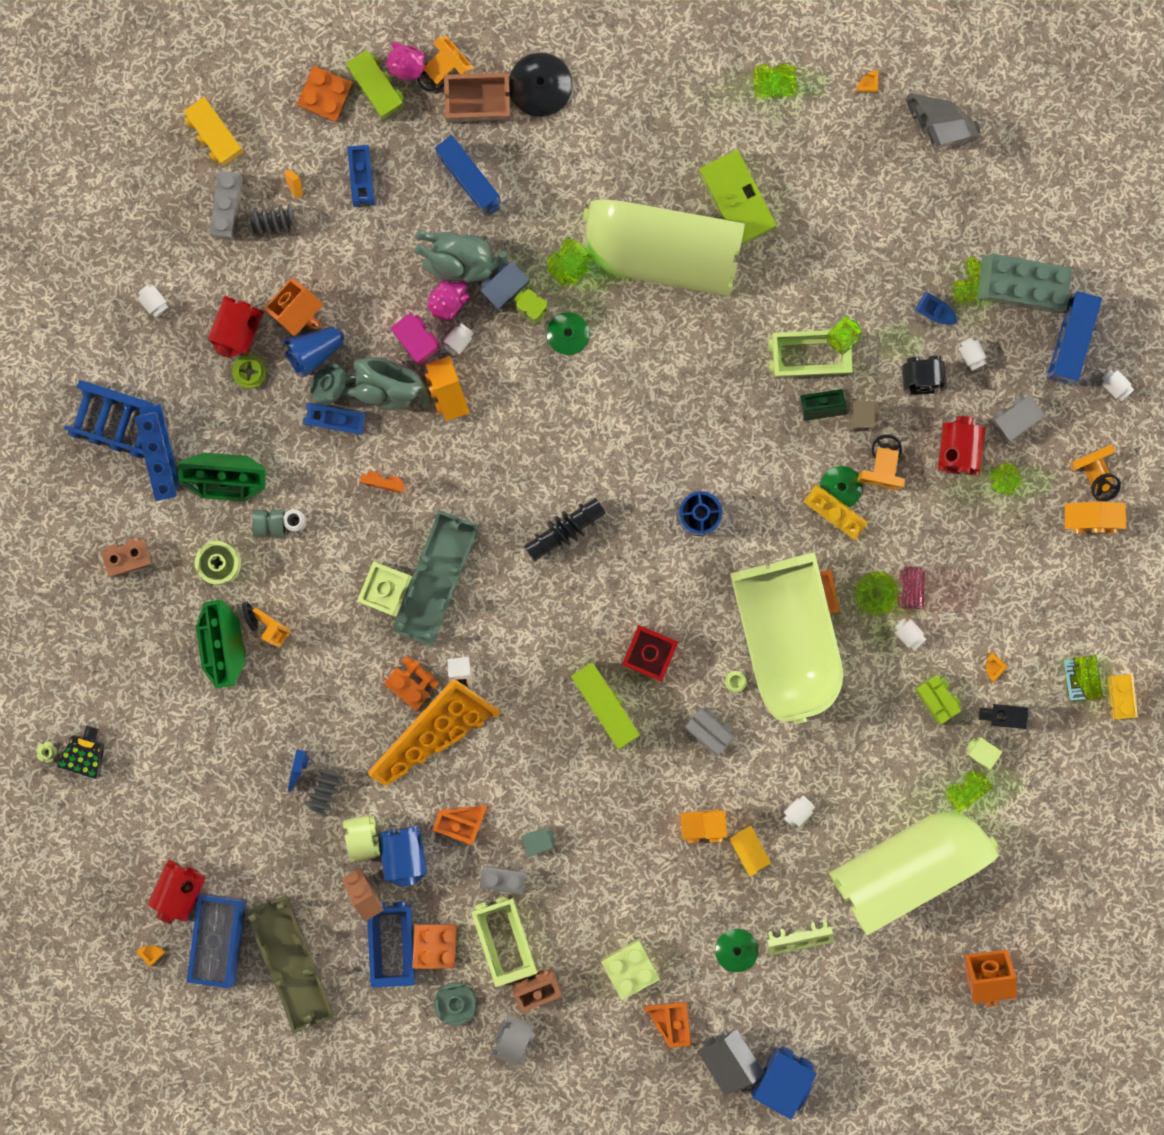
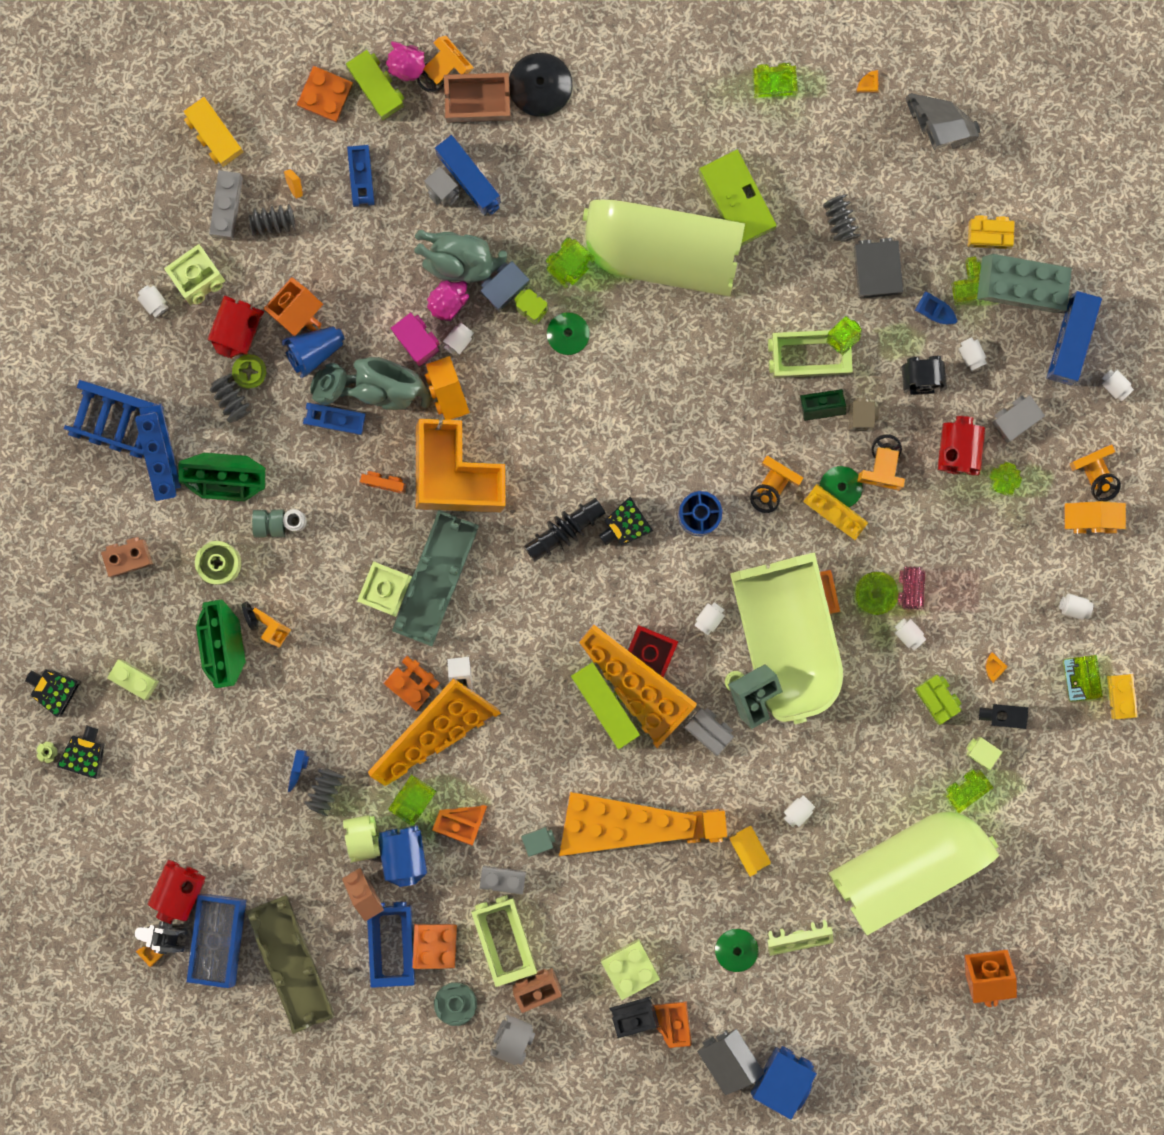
none -> black torso [25,669,82,717]
none -> yellowish green brick [107,659,159,700]
none -> dark grey hinge [134,921,187,954]
none -> yellowish green plate [164,244,225,306]
none -> dark grey piece [210,374,251,423]
none -> clear neon green brick [388,774,437,827]
none -> light orange piece [416,419,506,513]
none -> light grey brick [424,167,460,207]
none -> light orange wing [559,792,698,856]
none -> light orange wing [579,624,697,748]
none -> torso [599,497,653,546]
none -> black plate [609,996,660,1038]
none -> white brick [695,602,725,635]
none -> sand green brick [728,664,783,729]
none -> light orange piece [750,456,803,513]
none -> dark grey piece [823,194,861,242]
none -> dark grey brick [854,238,903,299]
none -> yellow brick [968,215,1015,249]
none -> white brick [1059,594,1093,620]

